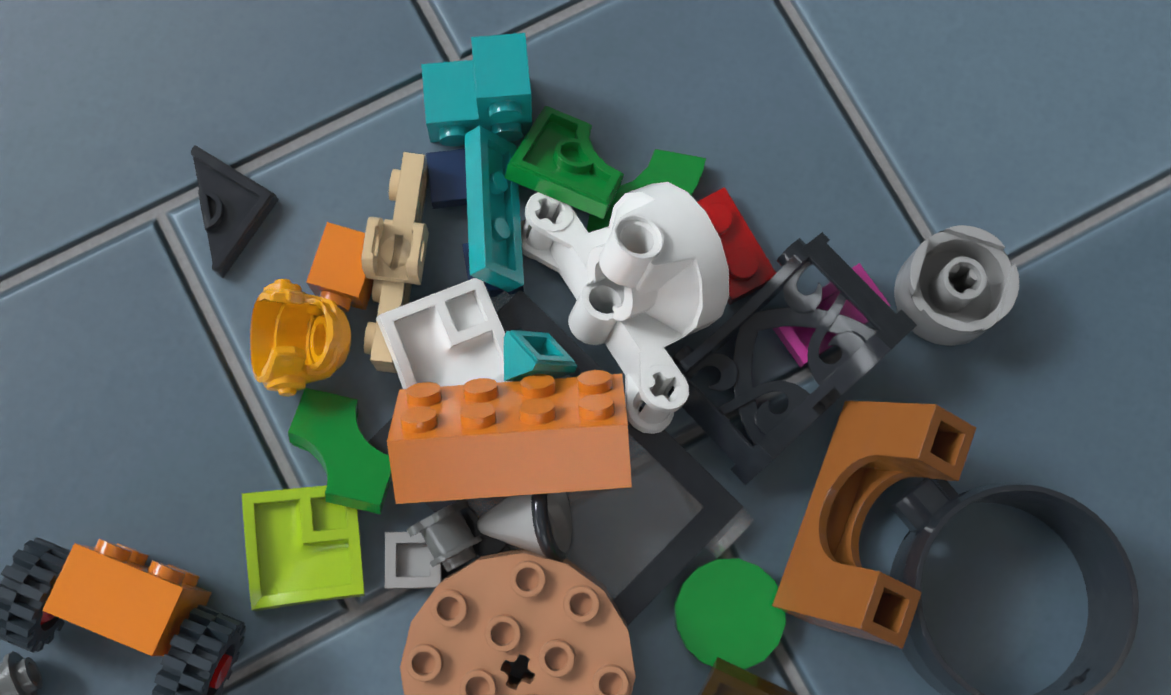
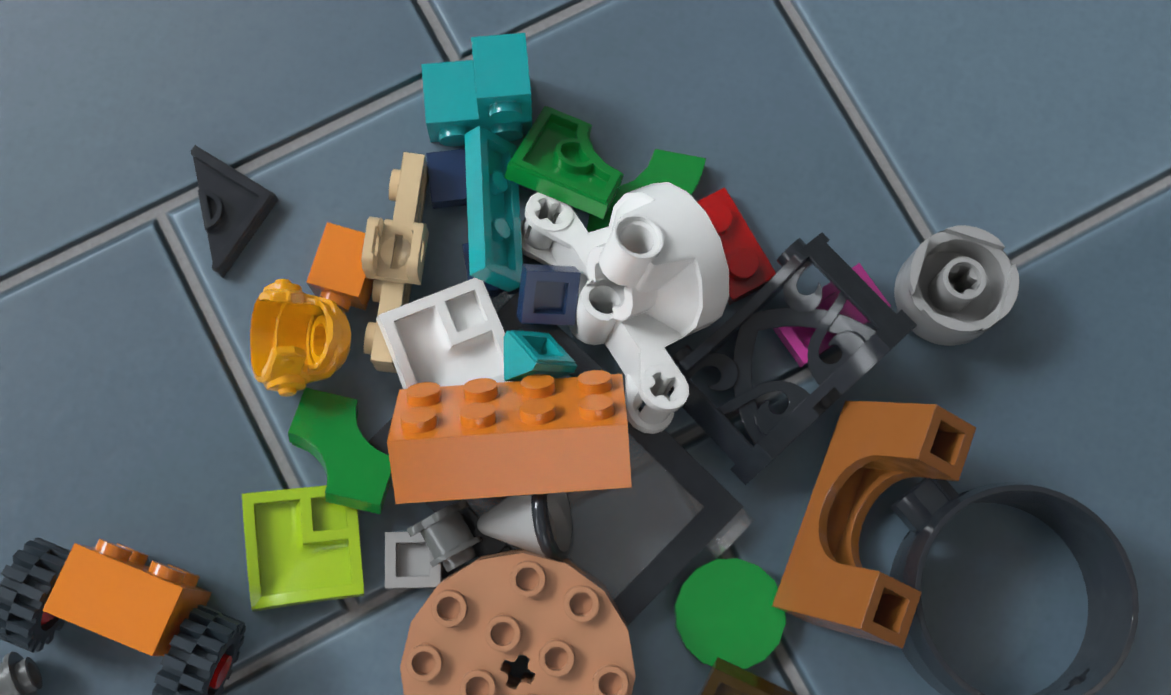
none -> dark blue plate [517,264,581,325]

